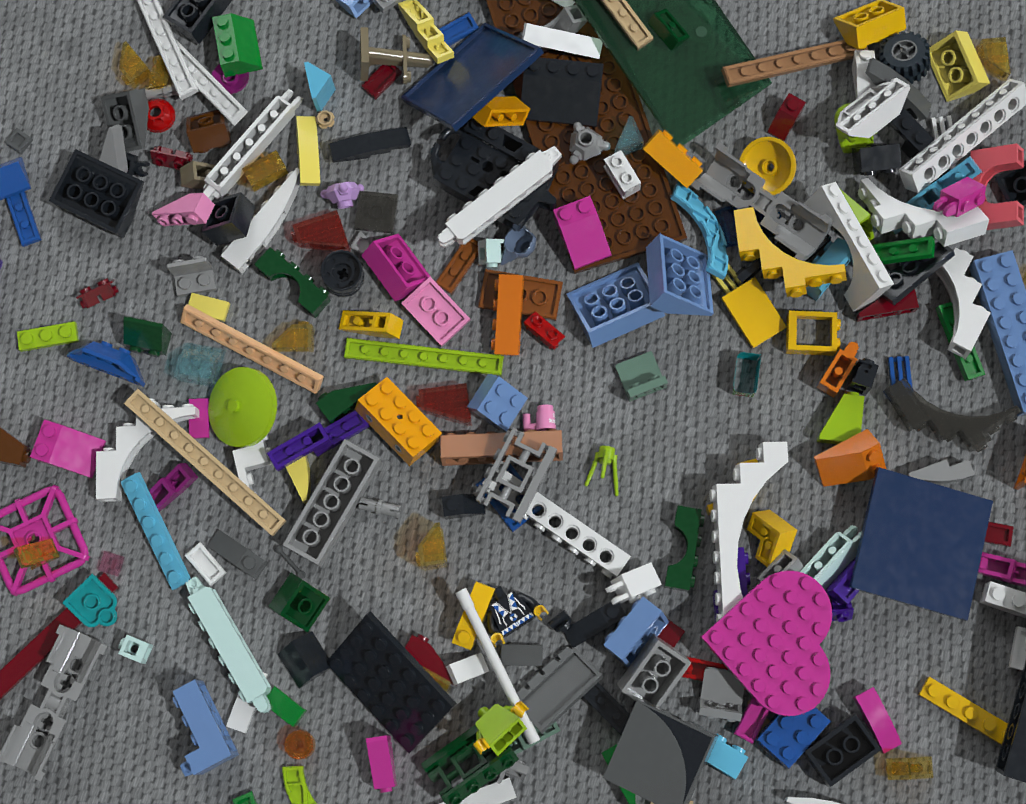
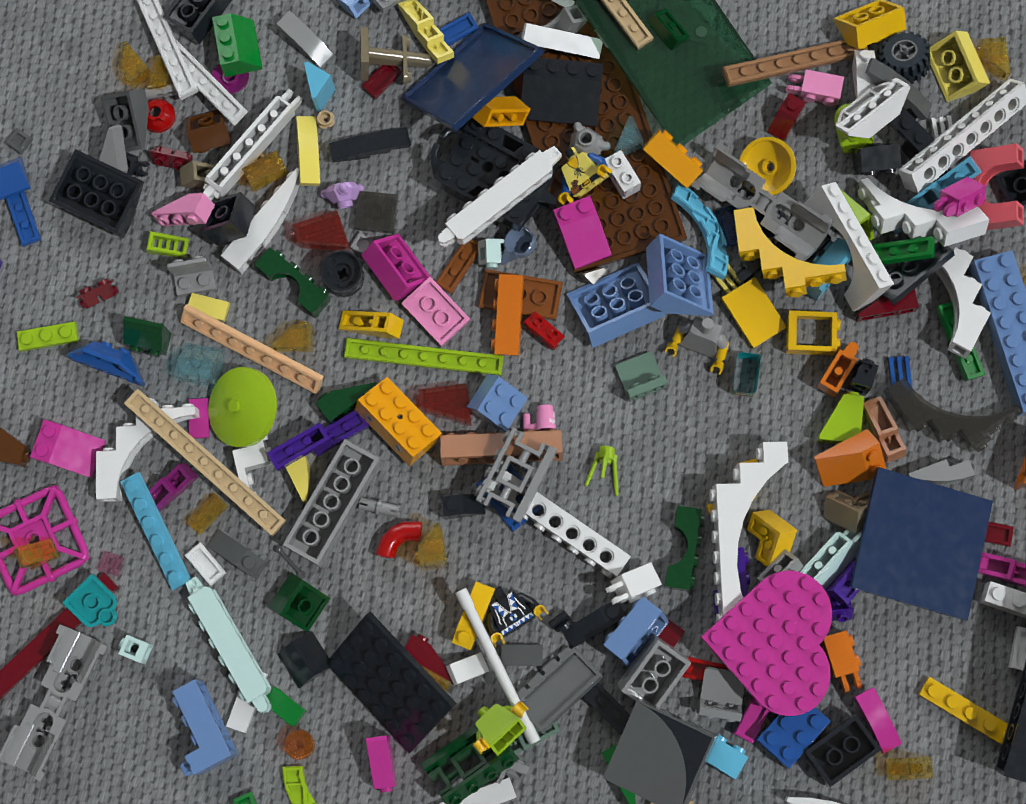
none -> lime slope [146,231,189,258]
none -> clear yellow hinge [186,492,229,535]
none -> light grey slope [276,10,334,68]
none -> red cylinder [375,521,423,559]
none -> torso [558,147,612,206]
none -> slope [577,267,606,284]
none -> light grey torso [665,317,729,375]
none -> bright pink hinge [785,69,844,106]
none -> orange hinge [821,630,862,693]
none -> dark tan panel [824,490,870,533]
none -> nougat slope [863,396,907,463]

